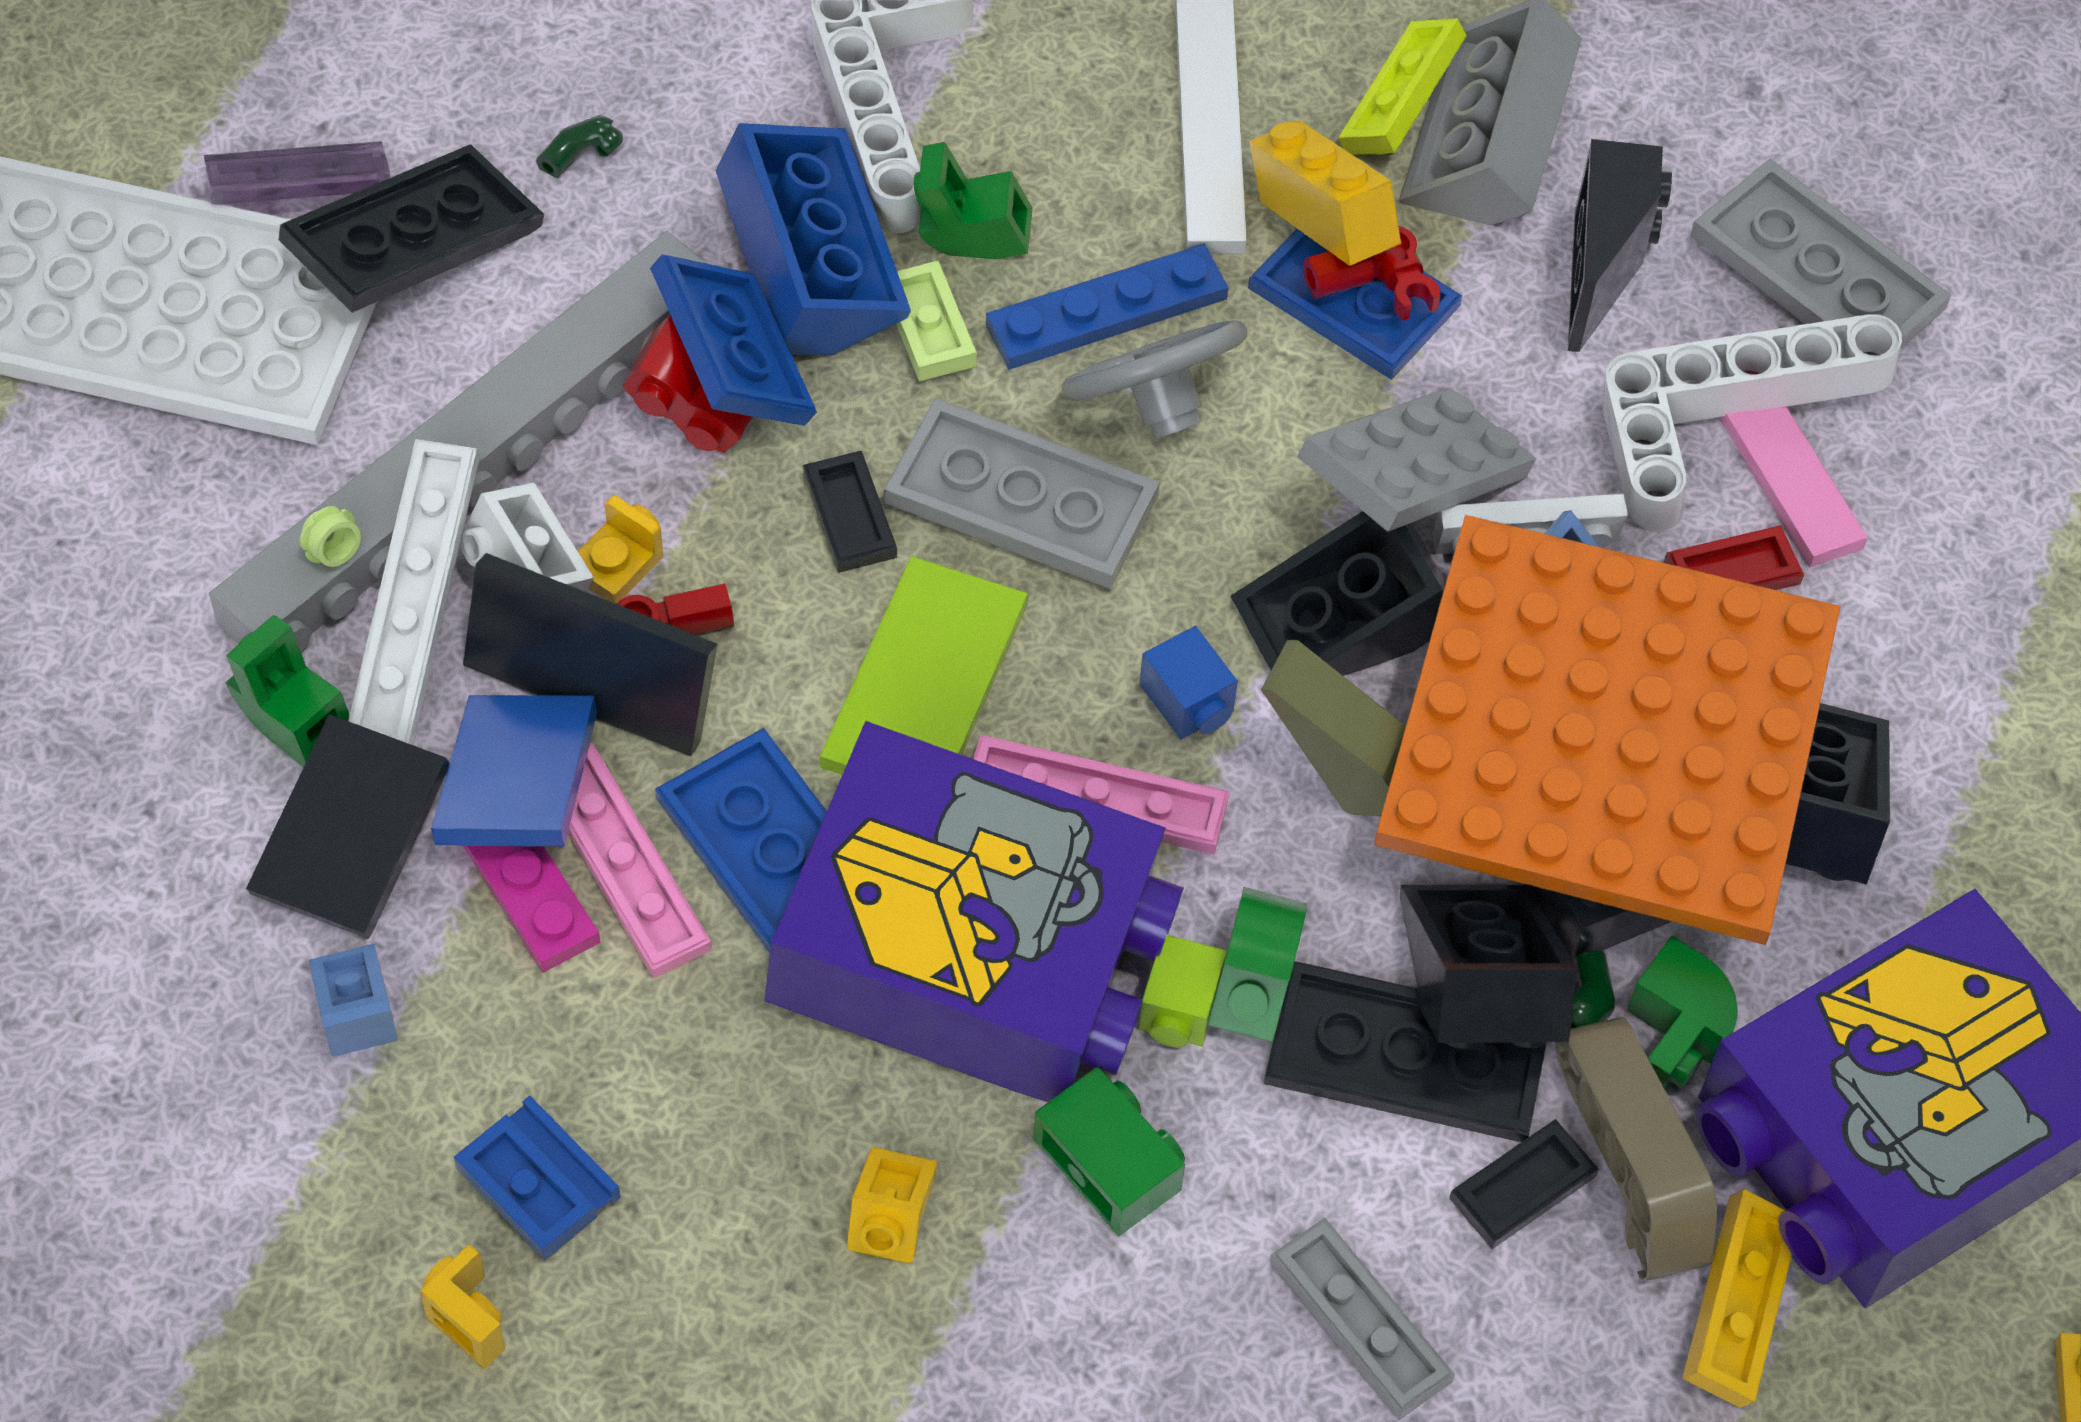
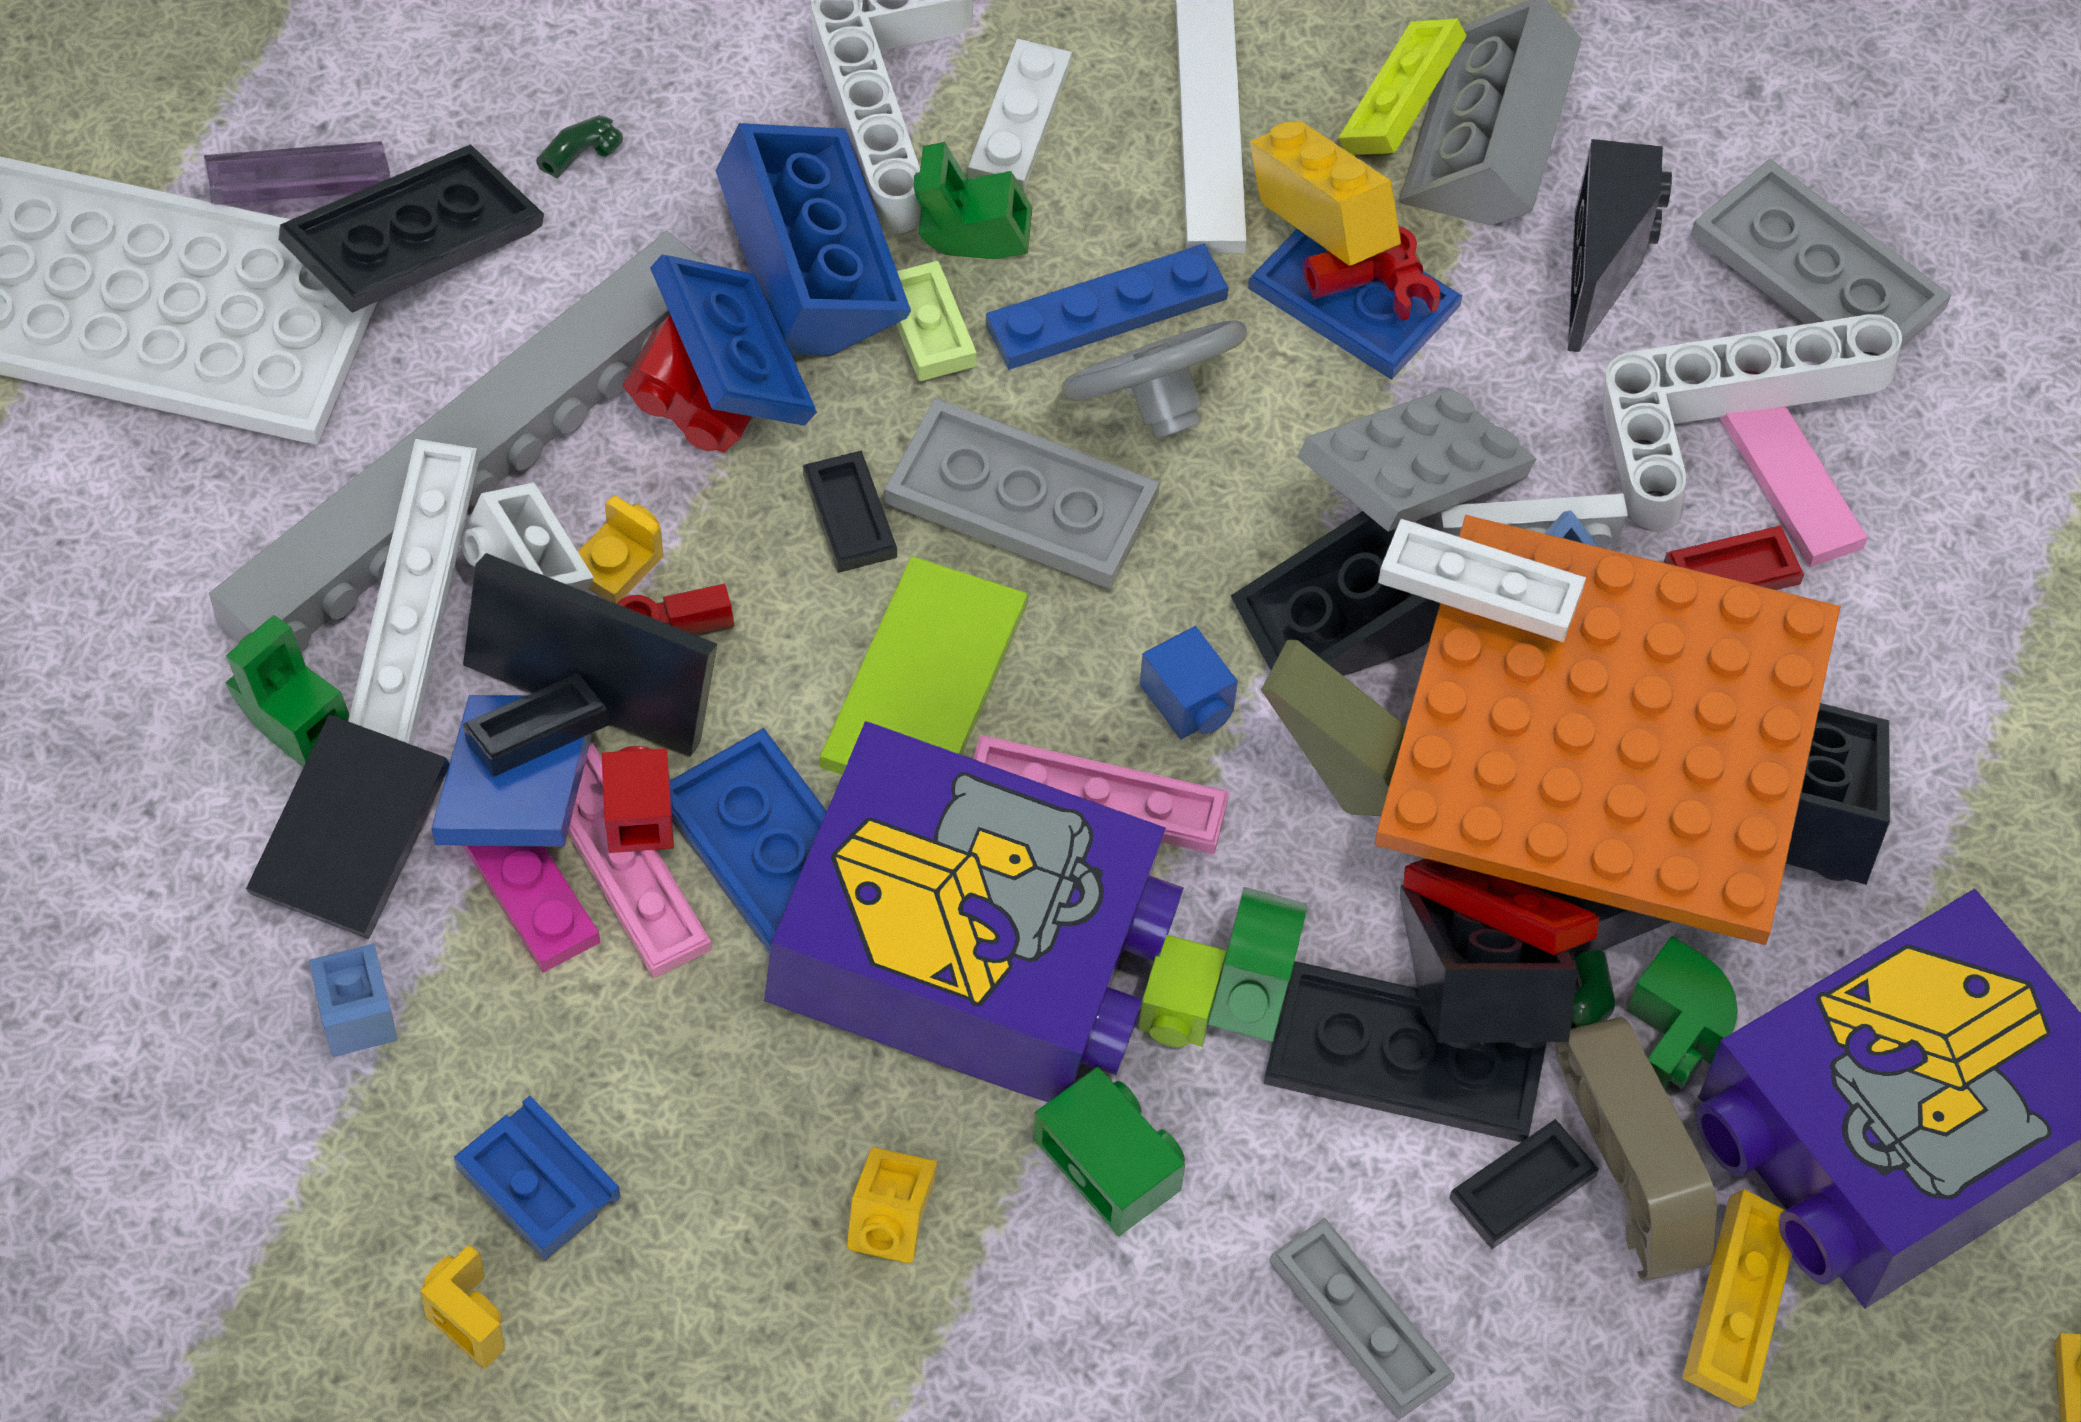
yellowish green plate [300,506,361,567] -> none
none -> black tile [462,673,610,777]
none -> red brick [601,746,674,853]
none -> white plate [968,39,1072,192]
none -> white plate [1378,519,1586,643]
none -> red tile [1403,858,1599,955]

